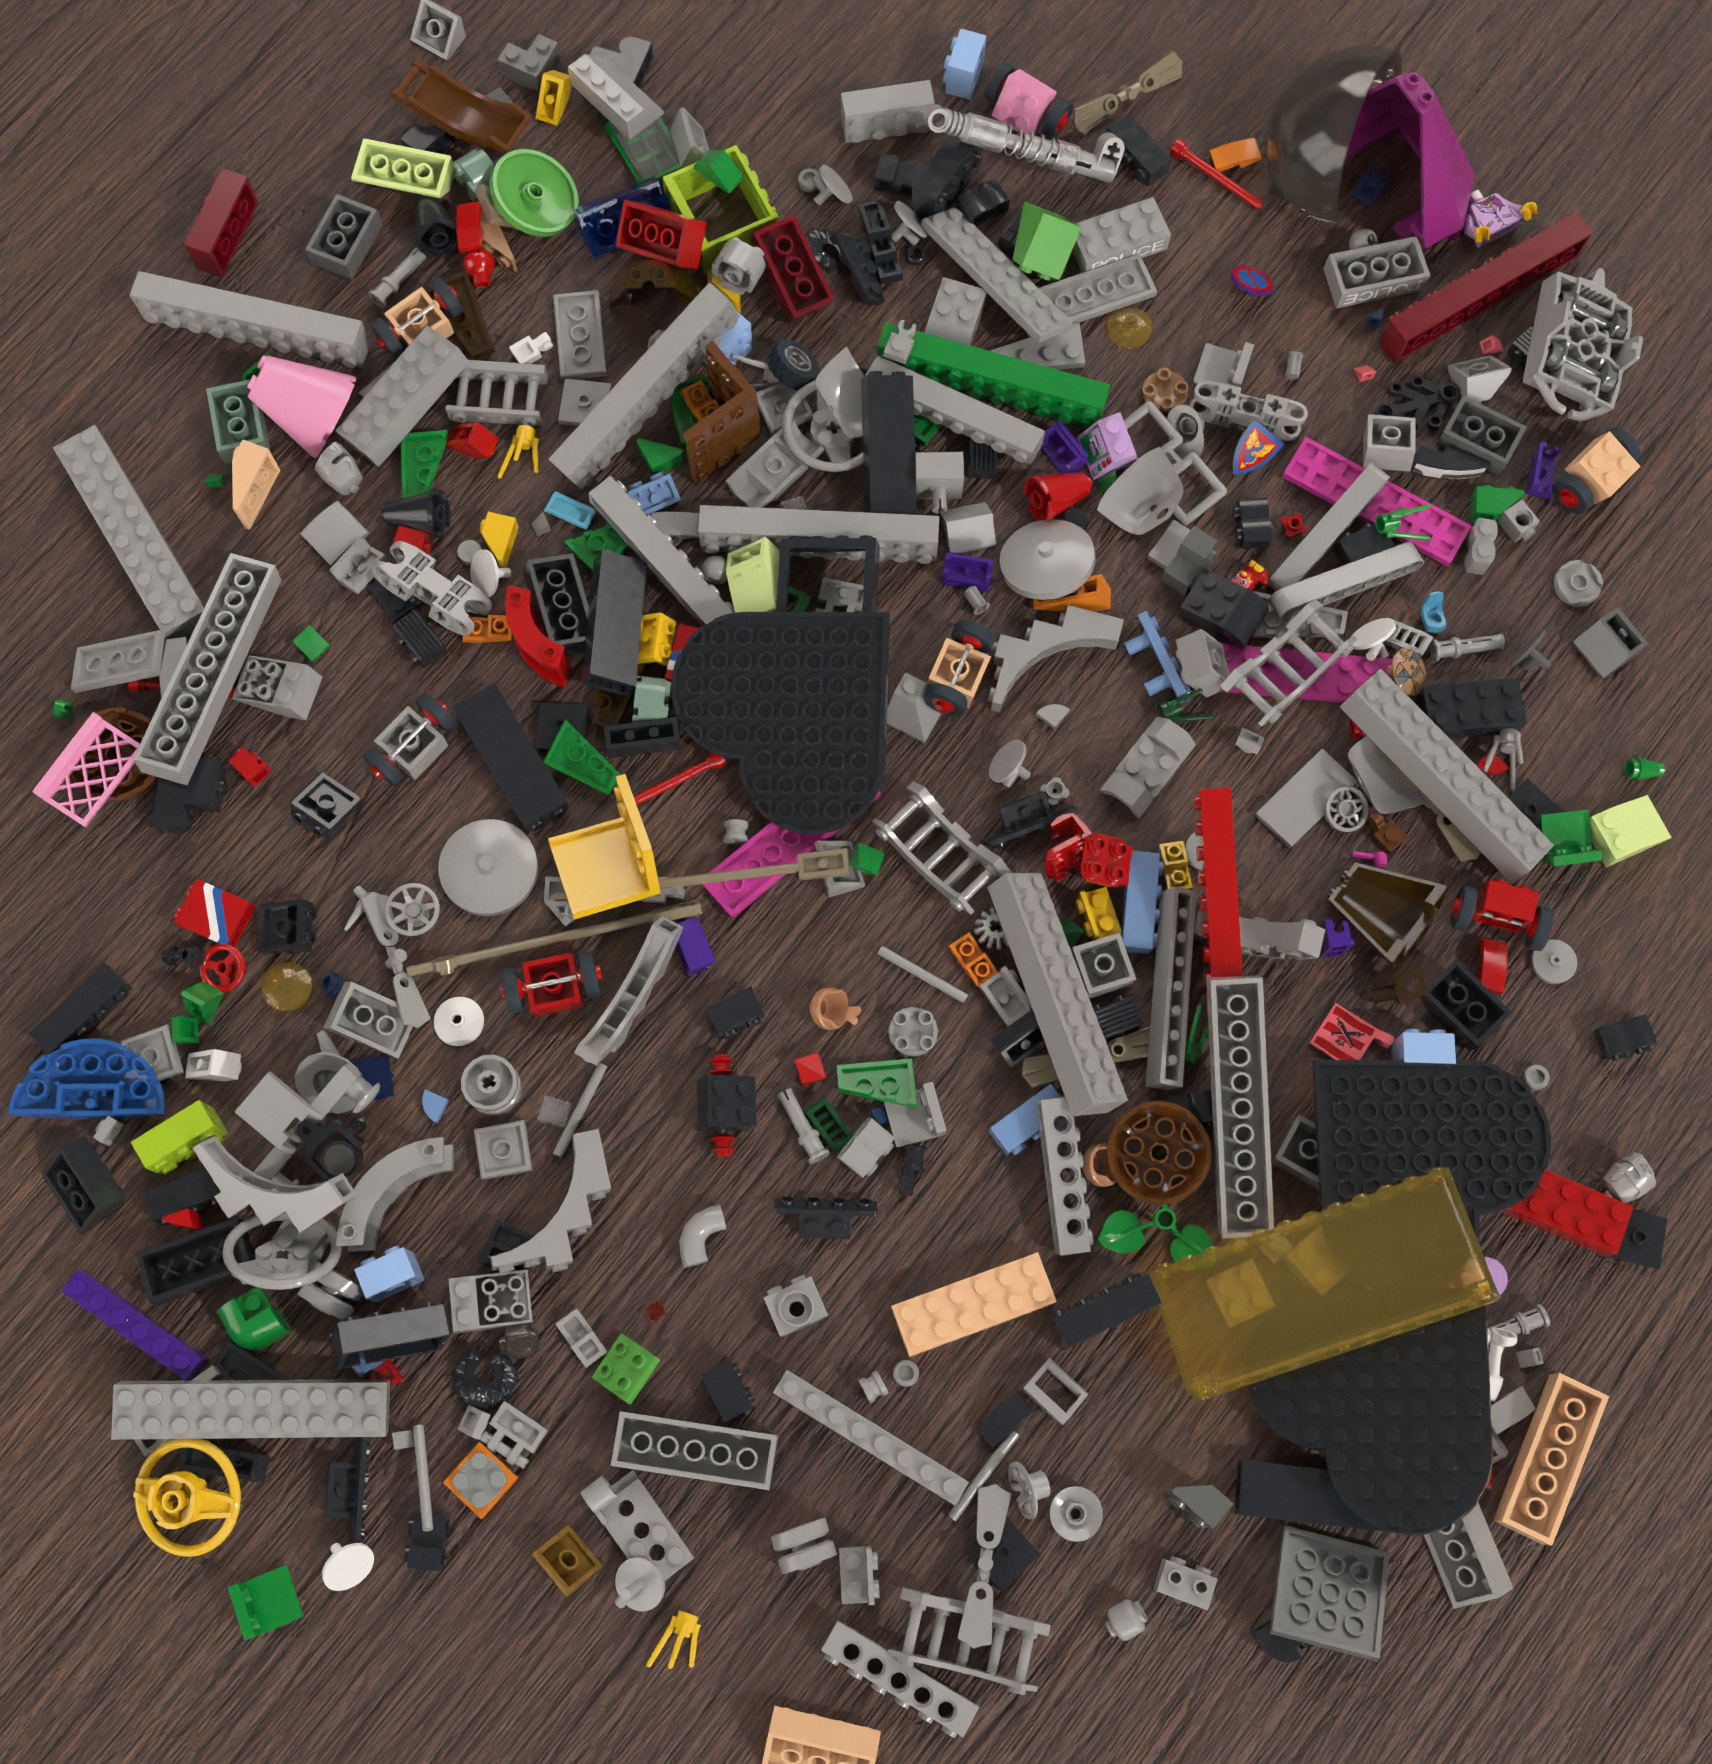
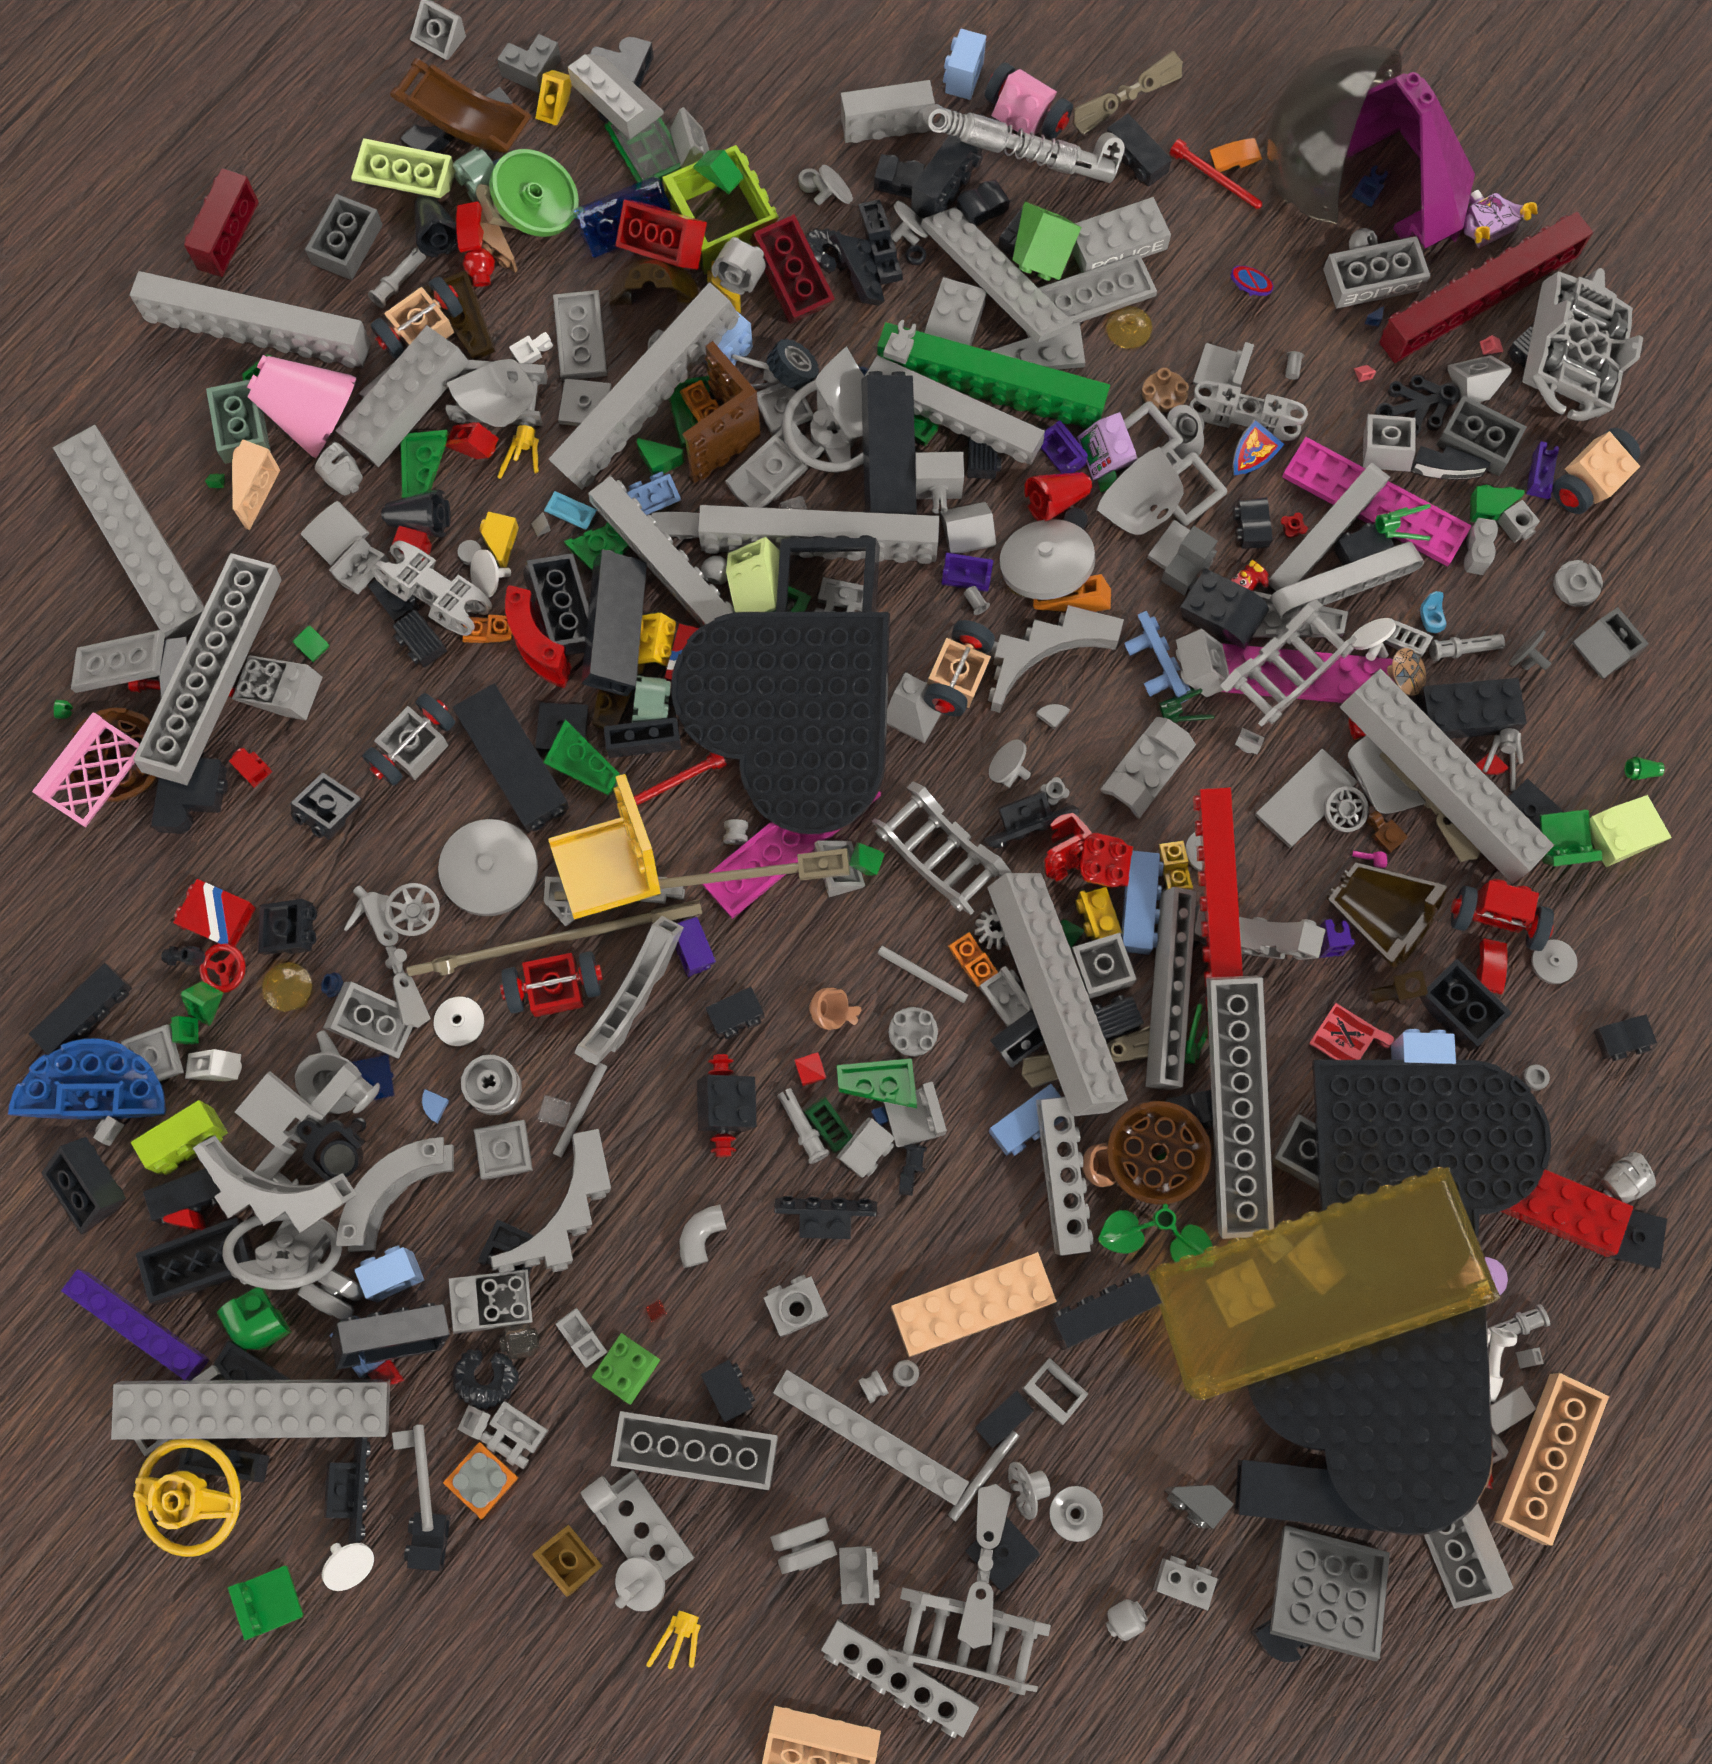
none -> light grey piece [447,359,535,427]

